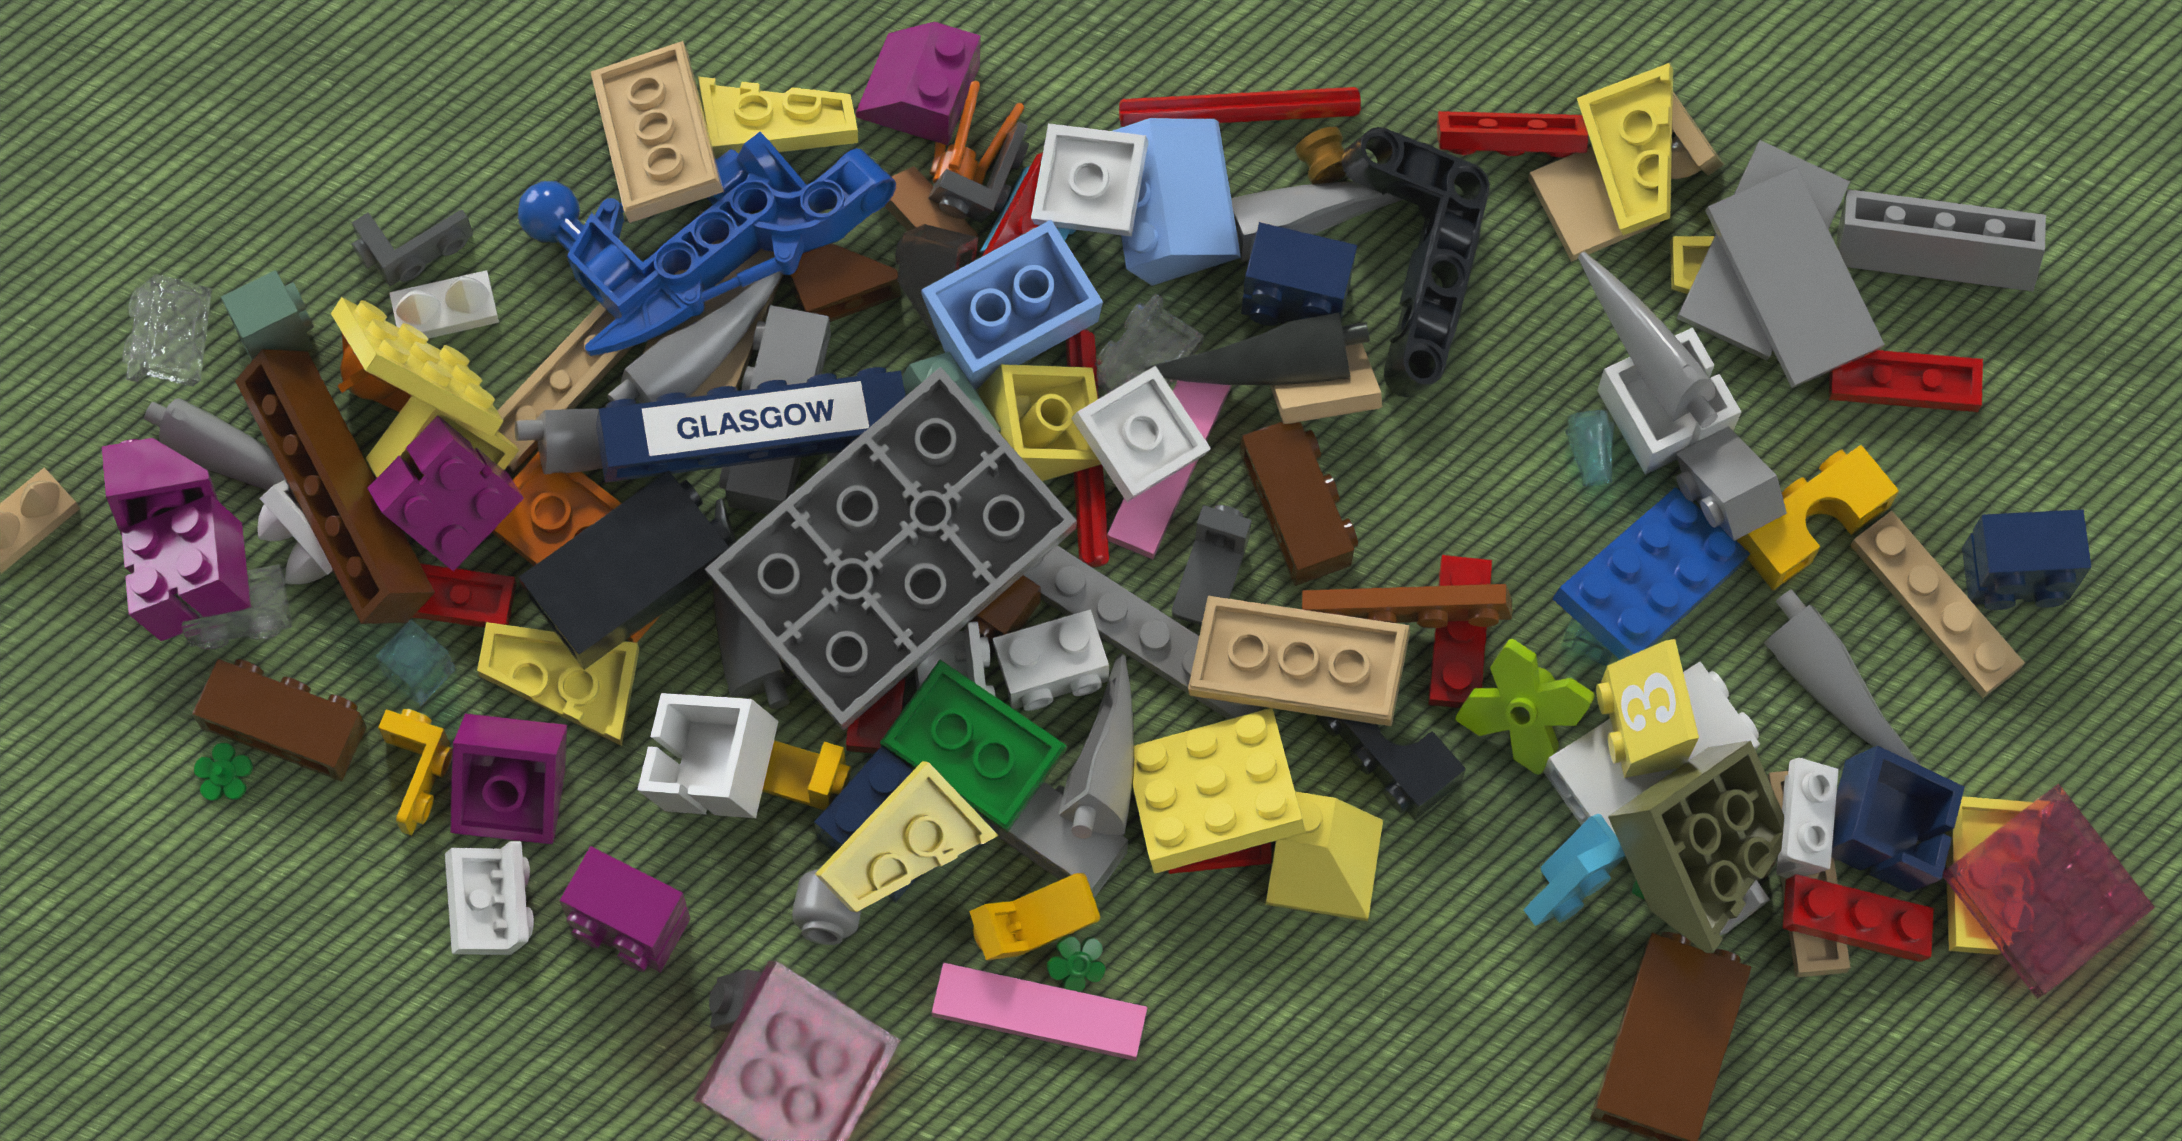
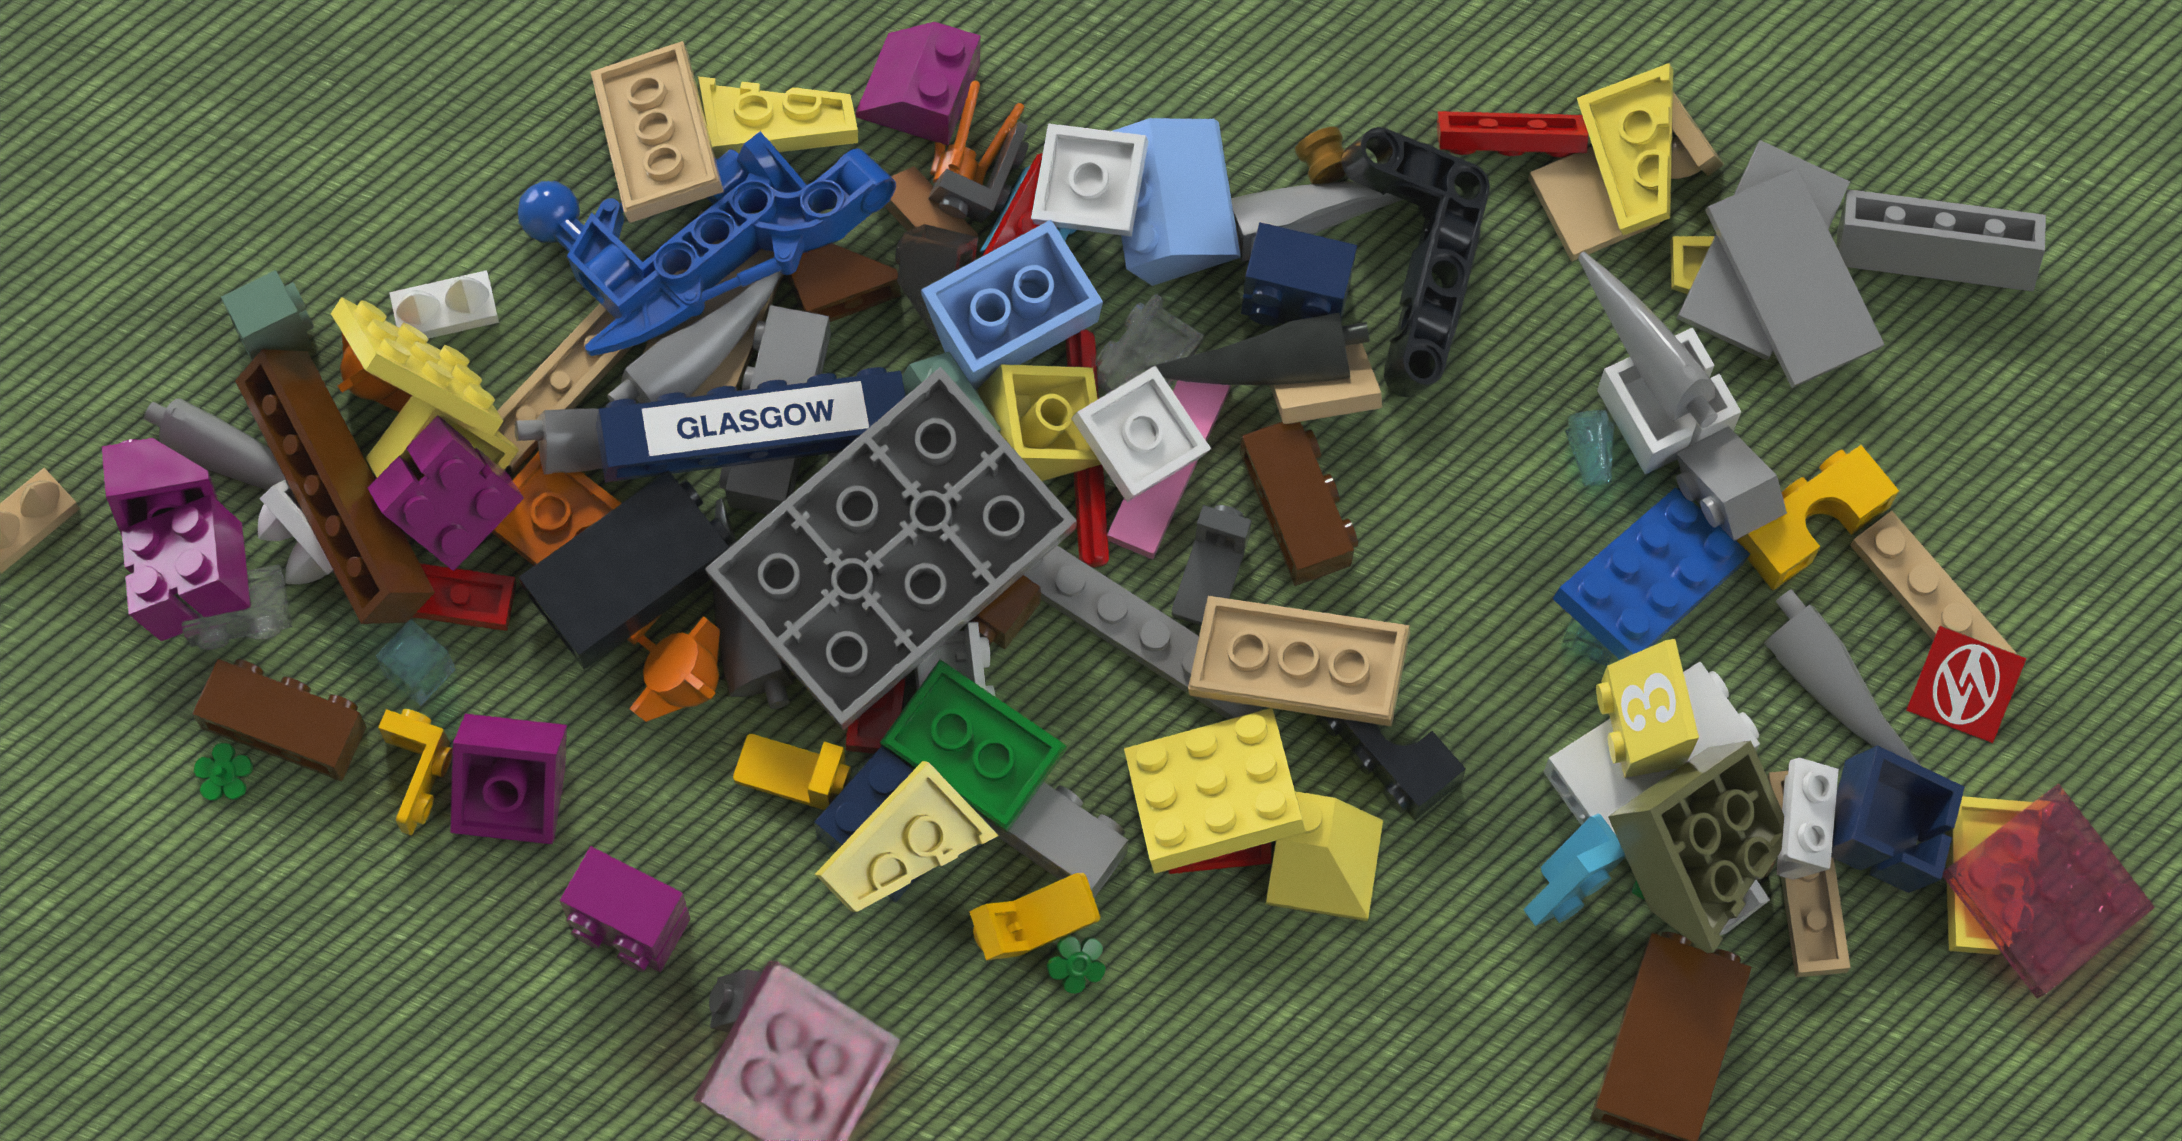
clear bracket [122,274,212,386] -> none
dark grey bracket [351,210,473,287] -> none
white bracket [445,841,534,955] -> none
light yellow wing [477,622,639,746] -> none
white piece [638,693,779,818] -> none
light grey head [792,864,861,945] -> none
bright pink tile [932,963,1147,1061] -> none
white bracket [993,609,1109,711] -> none
light grey piece [1059,653,1134,839] -> none
red axle [1119,87,1361,127] -> none
dark orange plate [1302,584,1512,628] -> none
red plate [1428,555,1492,708] -> none
lime plant [1456,639,1595,775] -> none
red plate [1783,874,1934,962] -> none
red plate [1829,350,1983,412] -> none
dark blue piece [1962,509,2092,610] -> none
none -> orange piece [629,616,720,722]
none -> red sticker [1906,626,2027,743]

